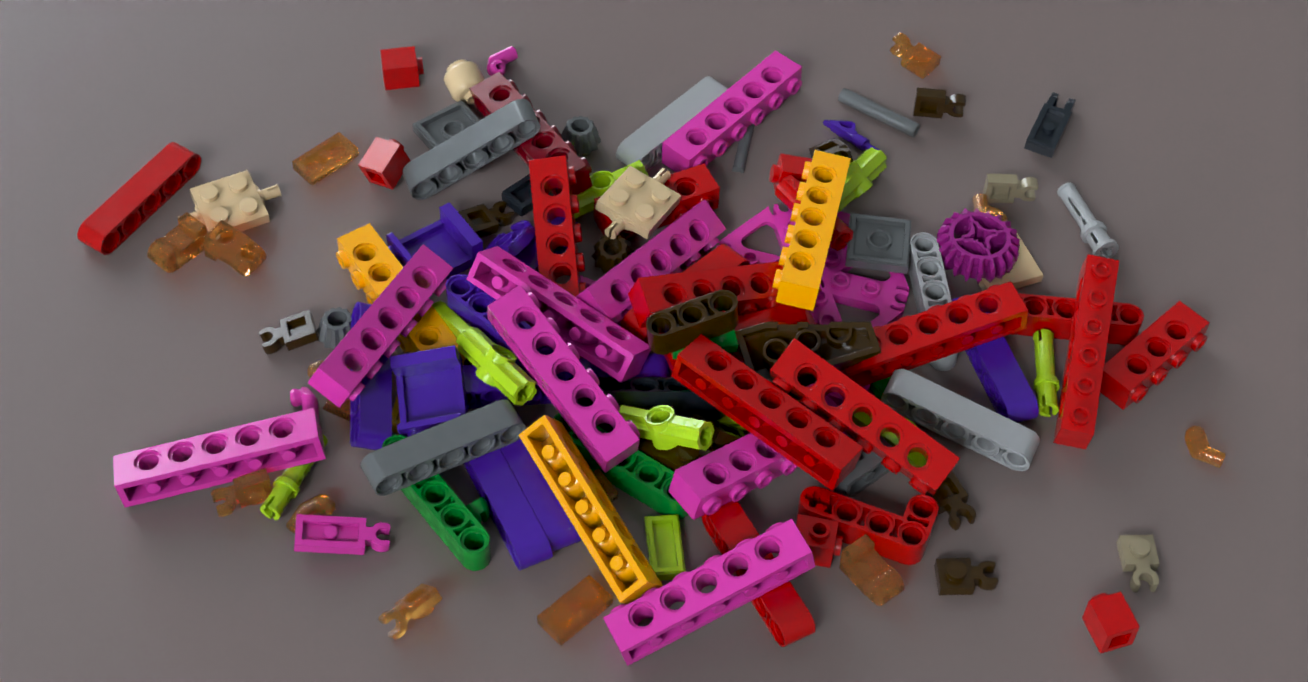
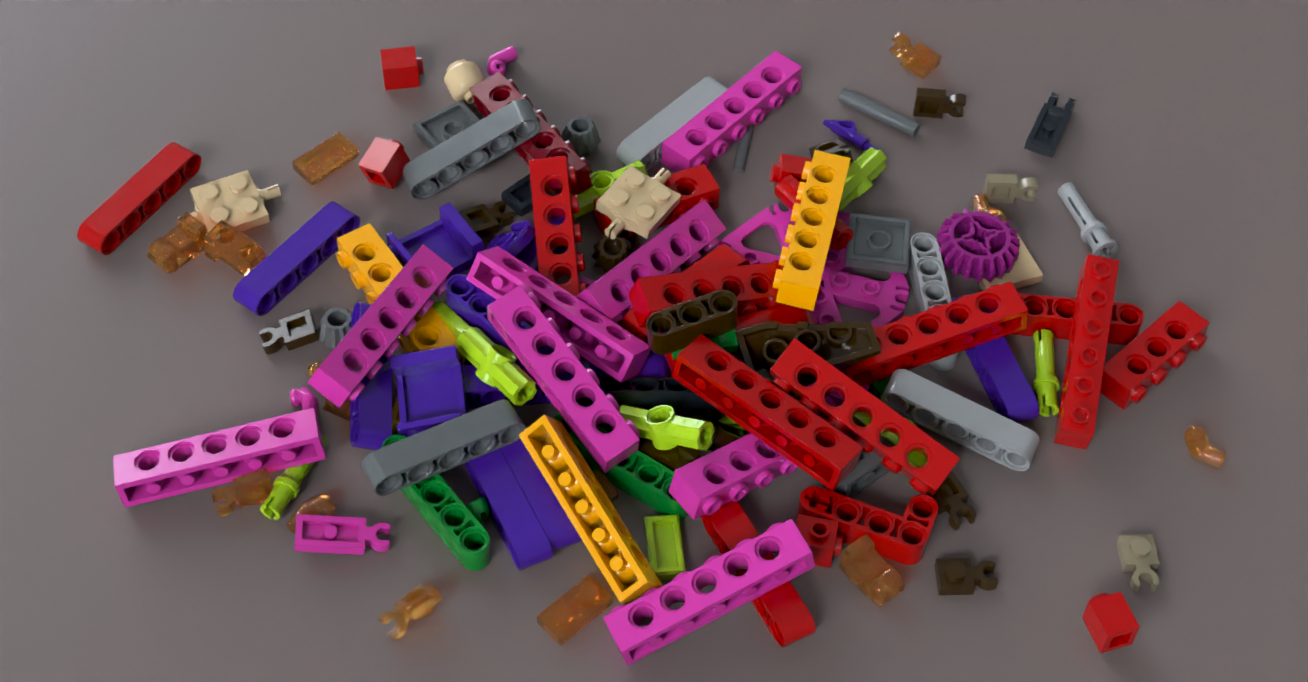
none -> dark purple beam [233,201,360,316]

